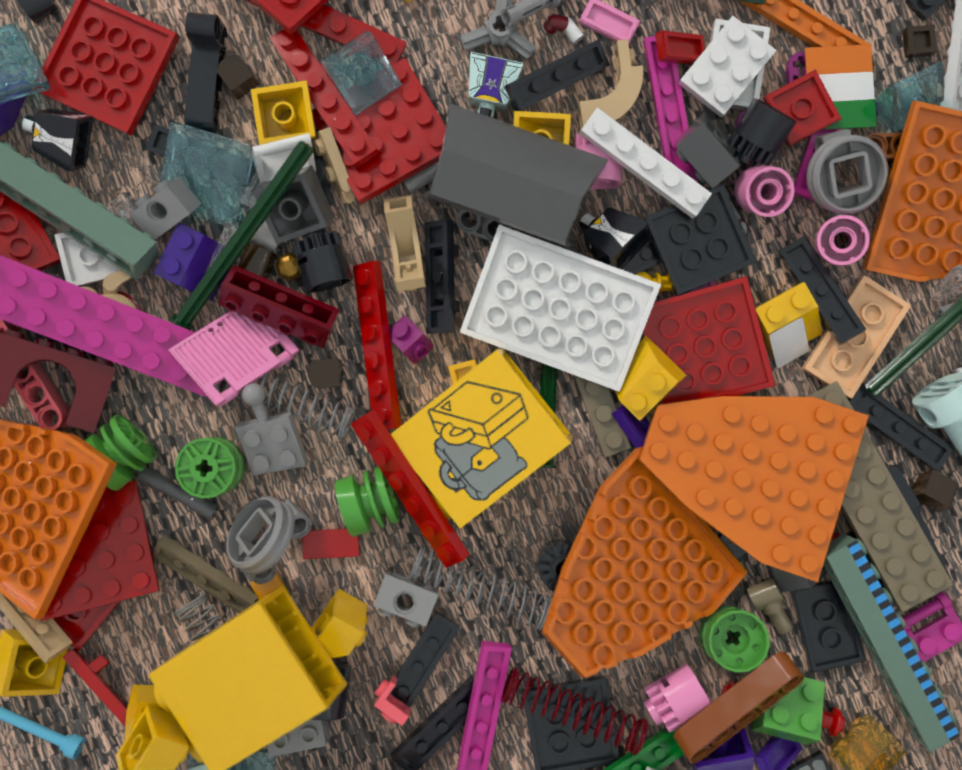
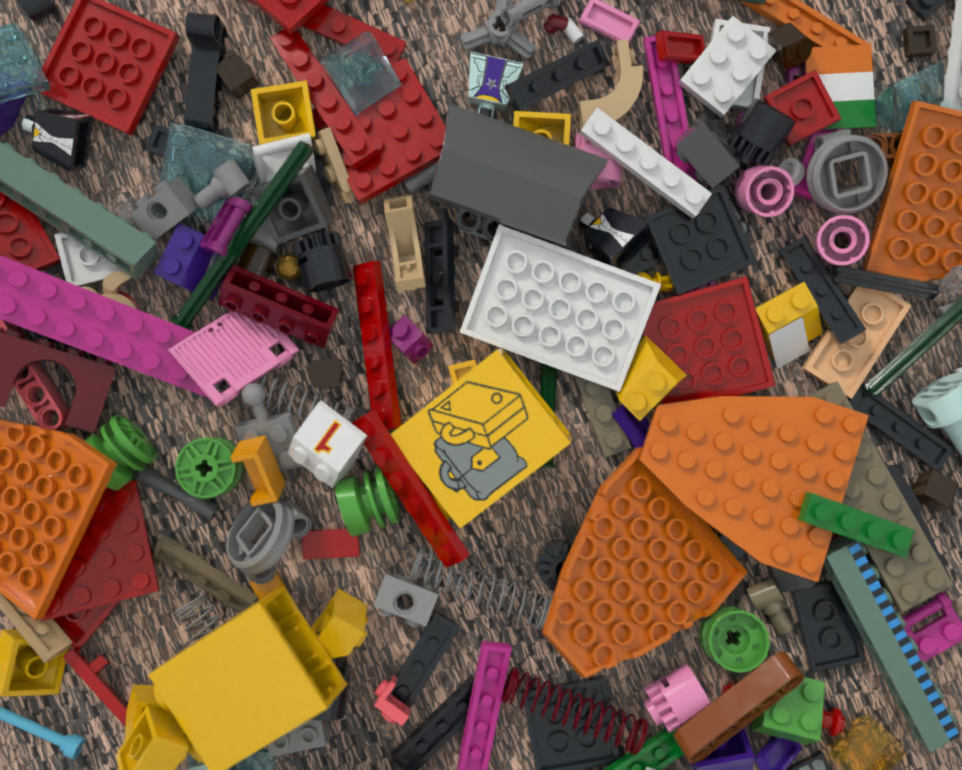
none -> light grey pin [194,159,251,209]
none -> magenta plate [199,197,253,257]
none -> light orange panel [230,435,286,506]
none -> white slope [287,401,367,488]
none -> dark brown piece [768,22,812,69]
none -> white tile [778,158,805,186]
none -> green plate [798,492,915,558]
none -> black axle [831,266,940,300]

